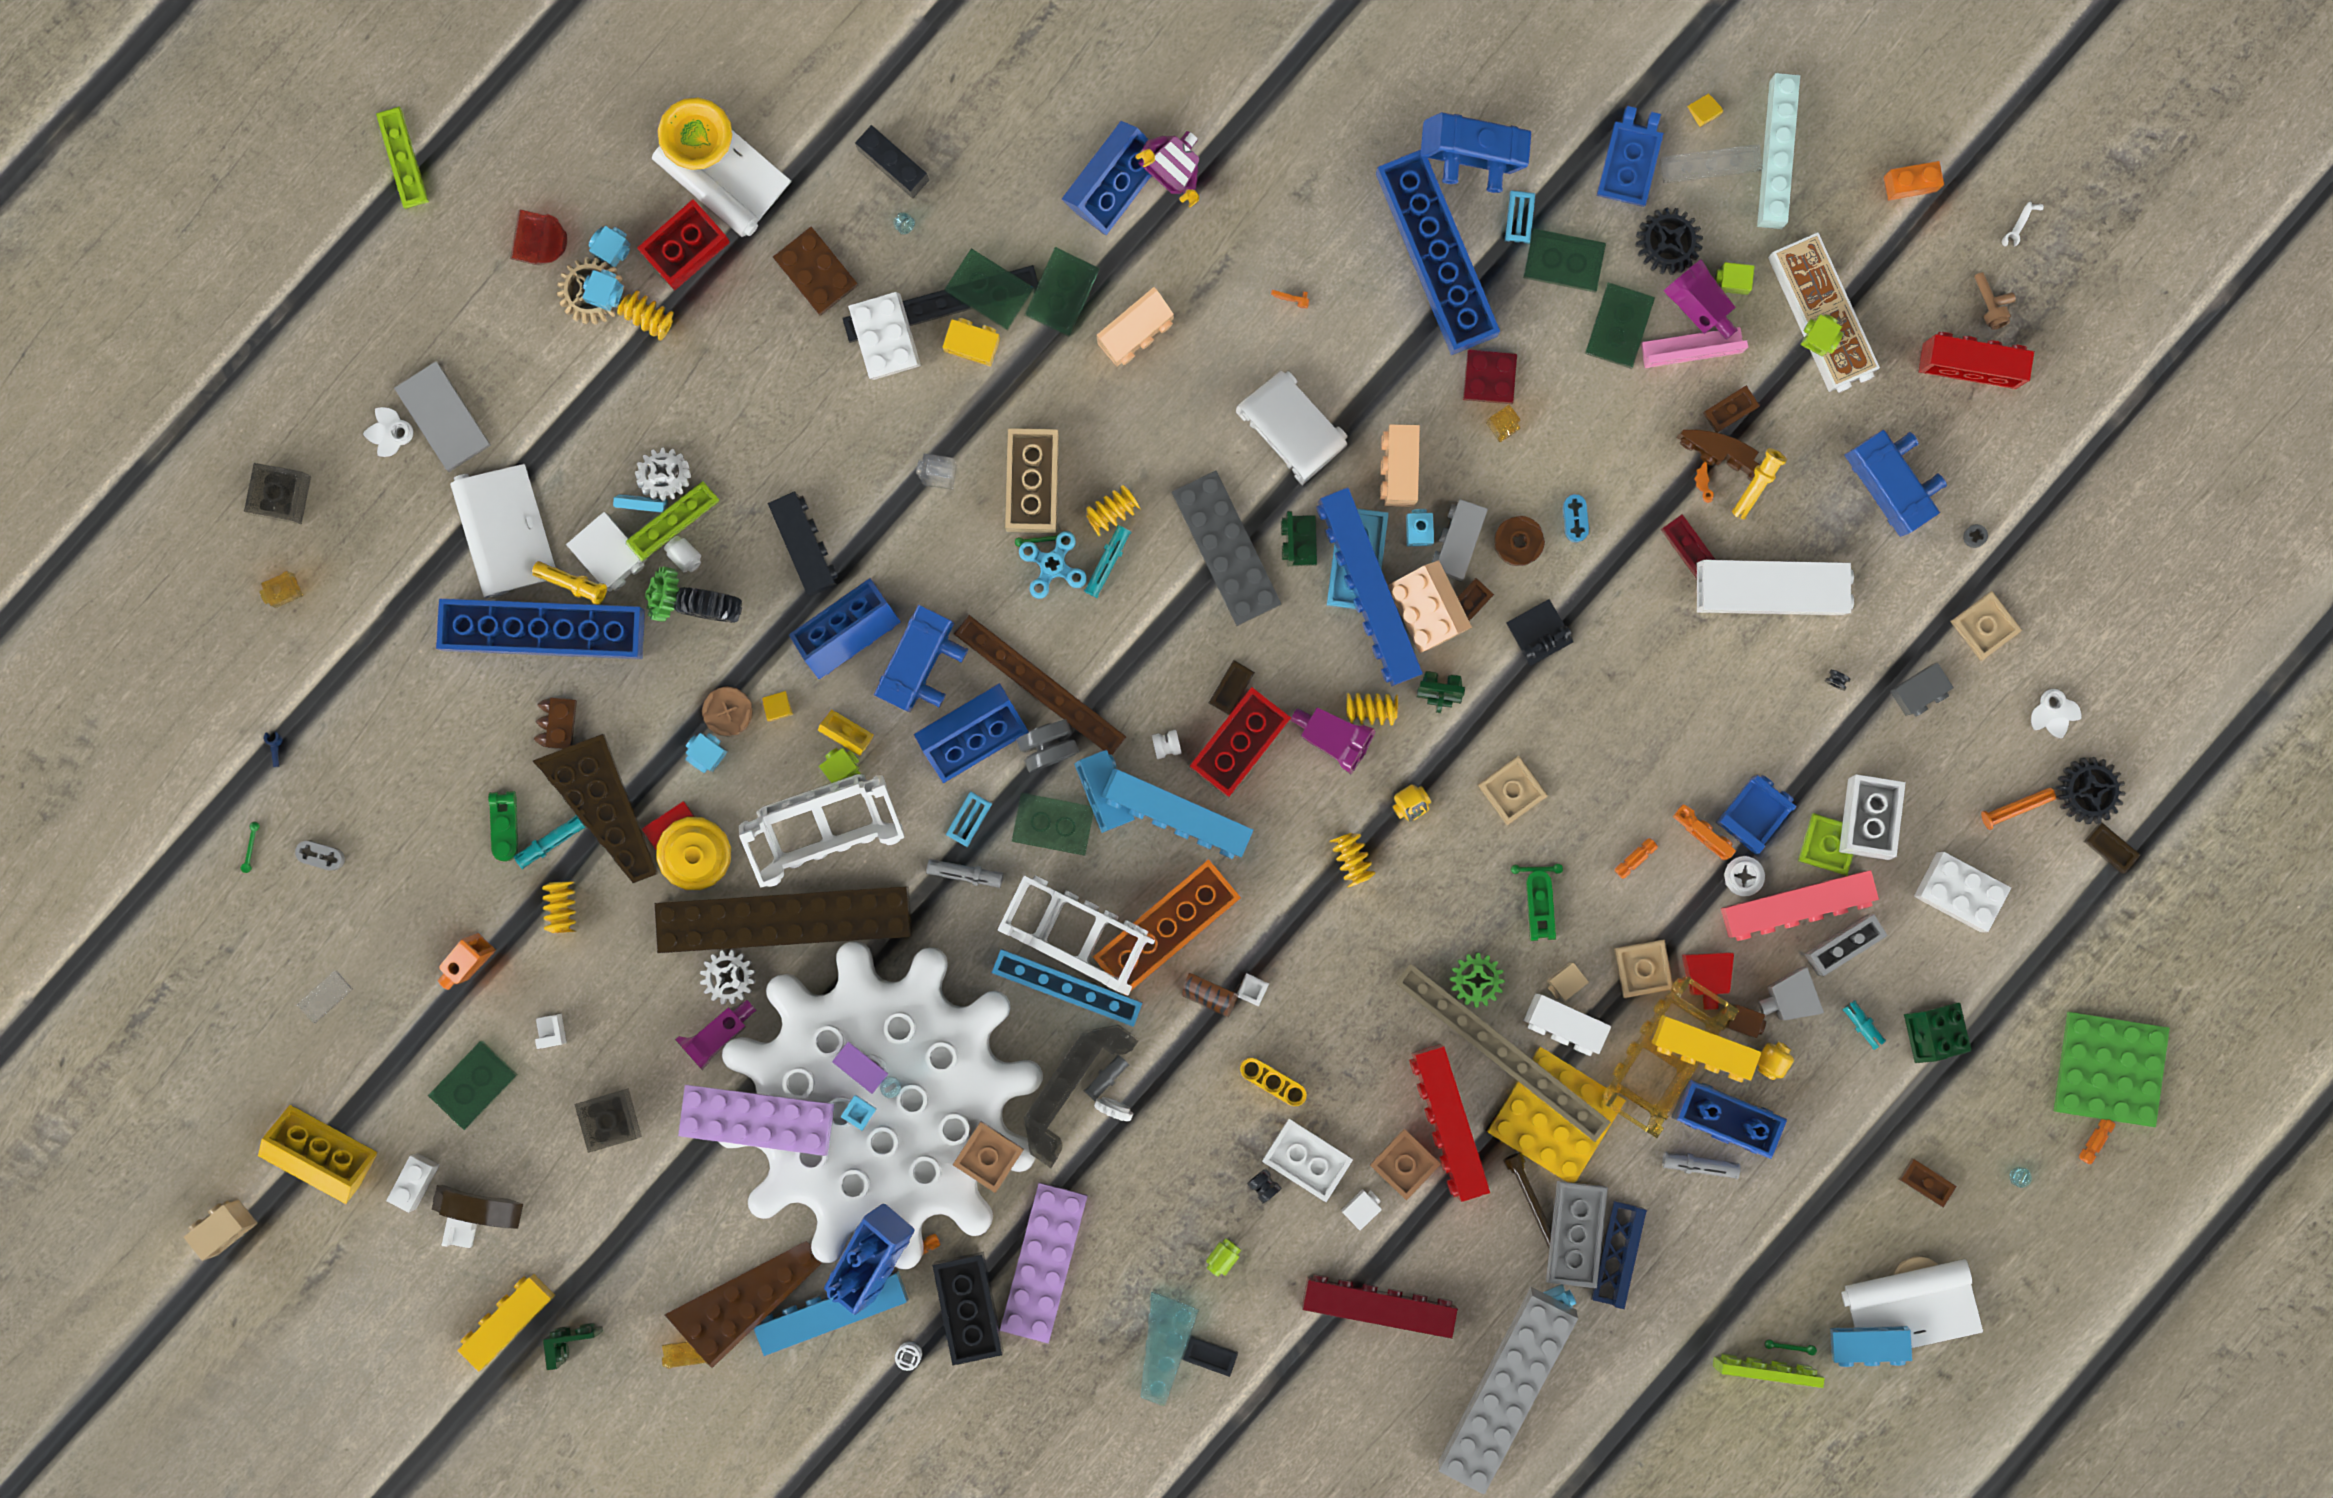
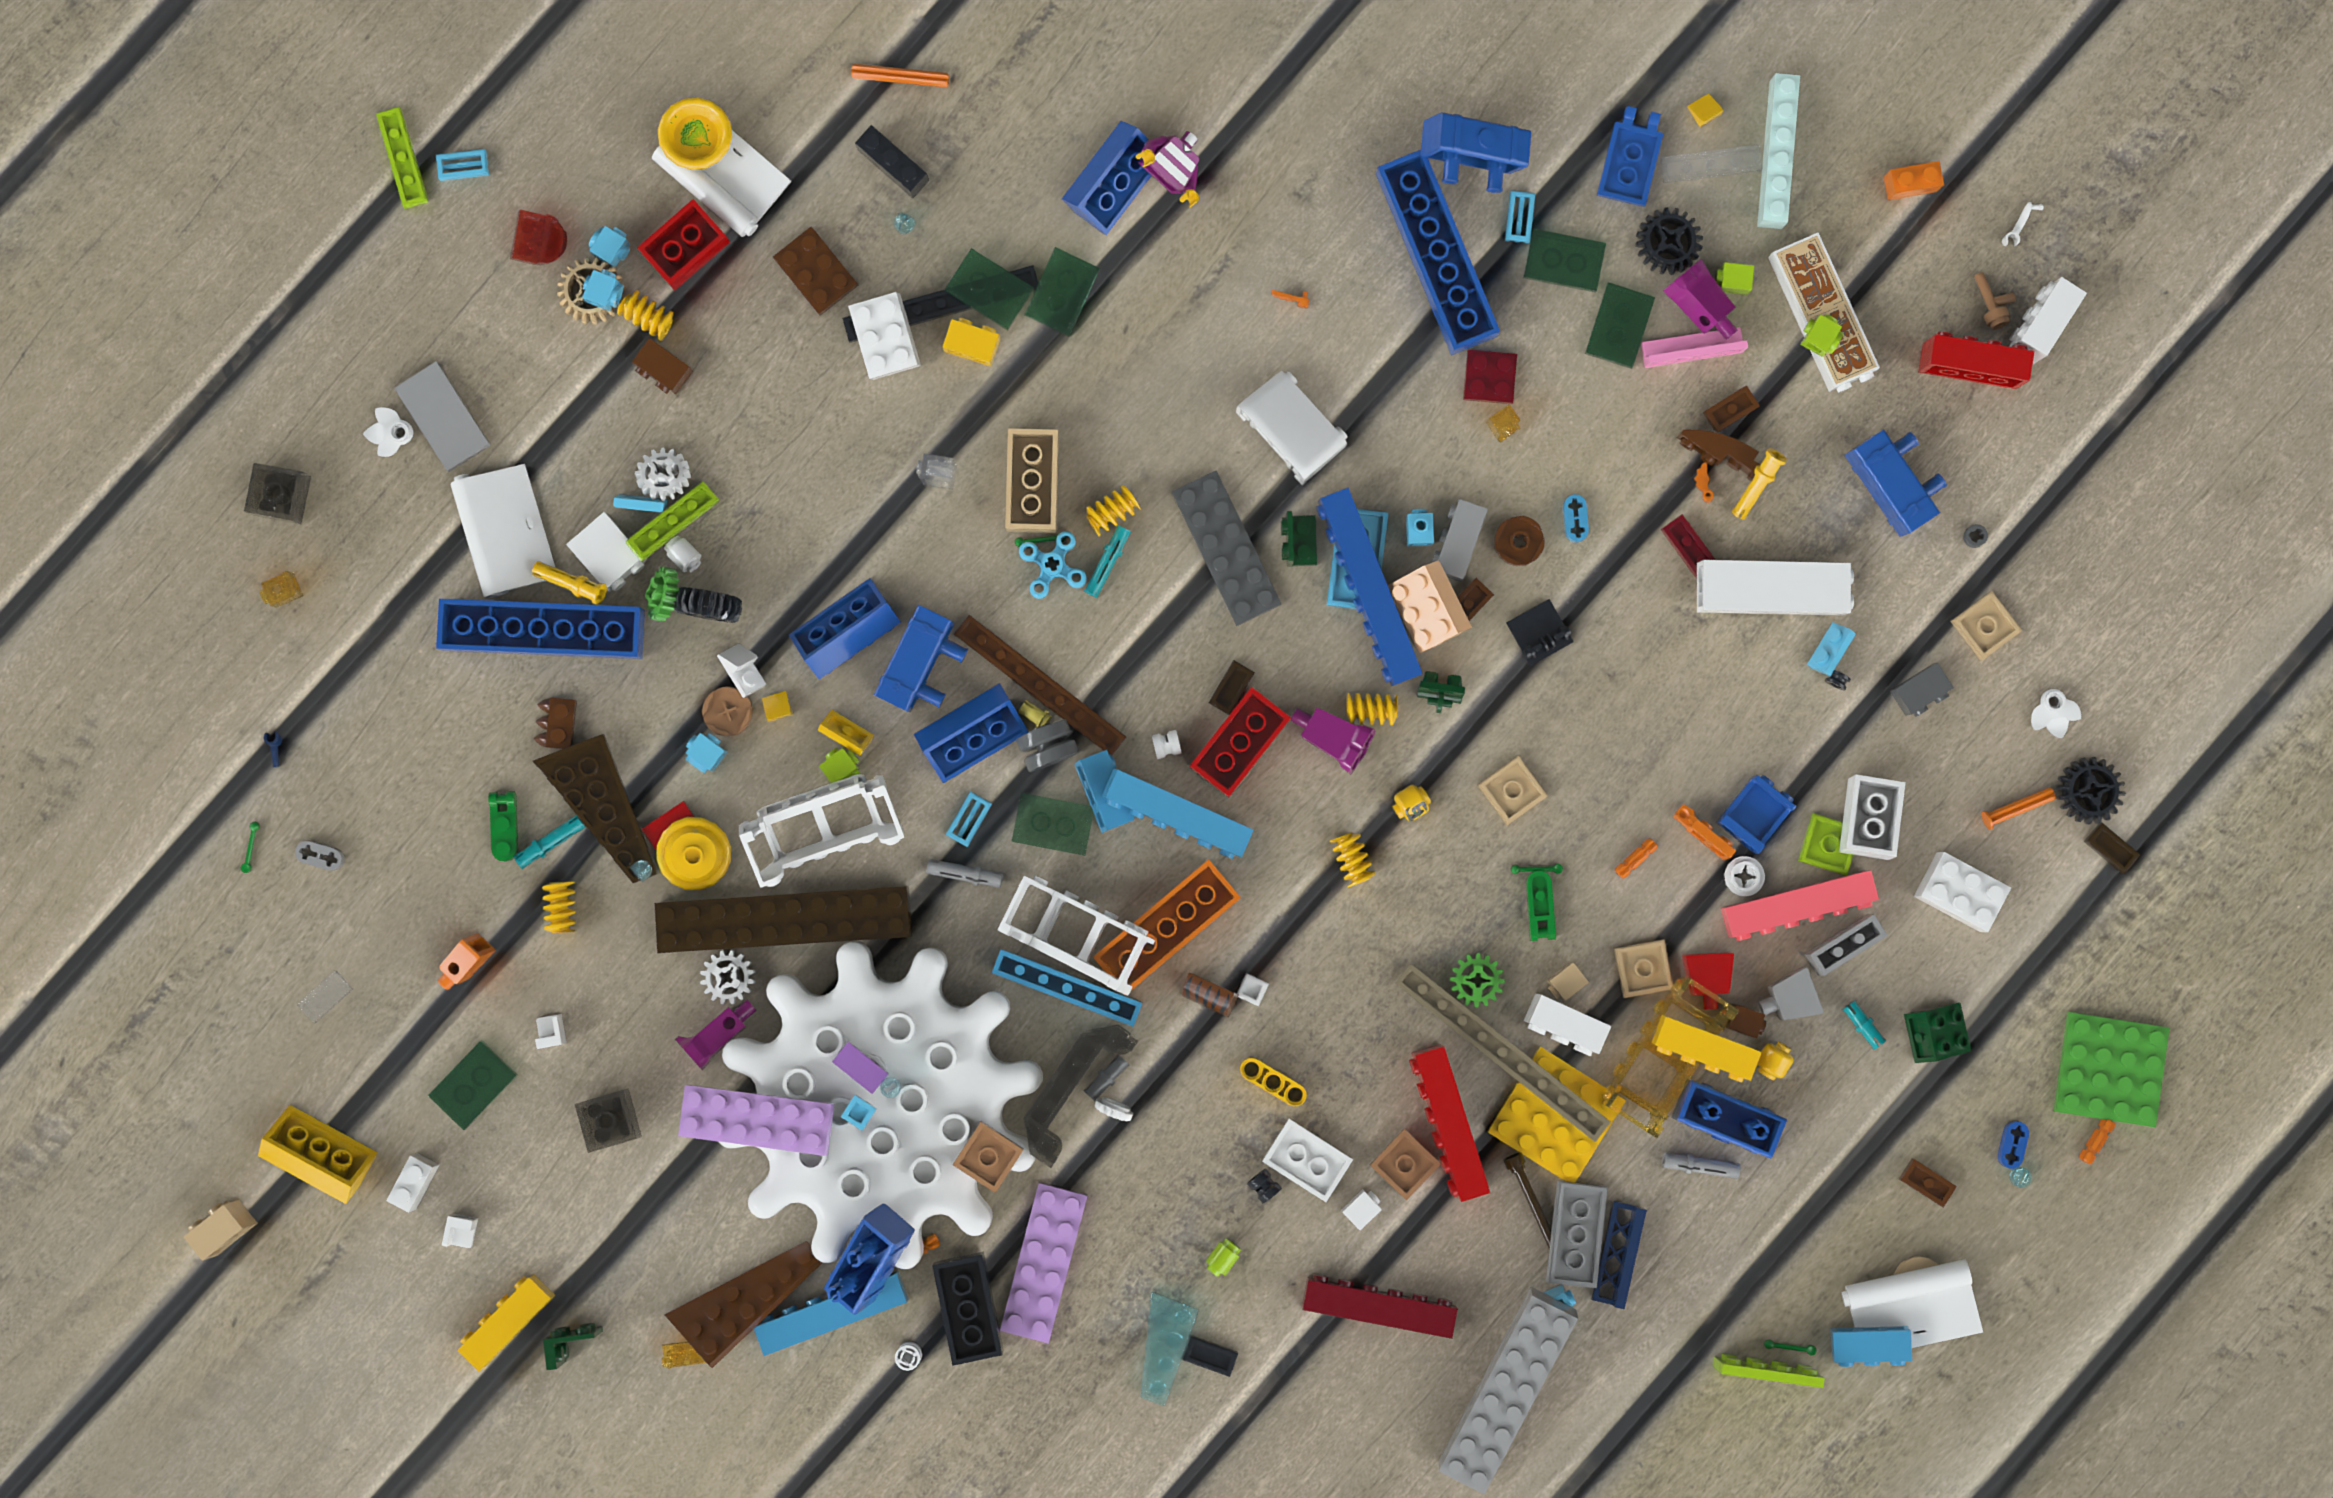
dark brown arch [431,1185,523,1229] -> none
black brick [768,491,838,597] -> none
light nougat slope [1097,287,1174,366] -> none
light nougat brick [1380,424,1420,507] -> none
none -> medium azure tile [436,149,490,181]
none -> clear light blue hinge [630,860,652,882]
none -> reddish brown brick [632,338,693,395]
none -> white slope [717,644,766,698]
none -> orange axle [851,64,949,88]
none -> light yellow pin [1018,700,1052,728]
none -> medium azure plate [1807,622,1856,676]
none -> blue beam [1998,1121,2029,1169]
none -> white brick [2009,277,2087,364]

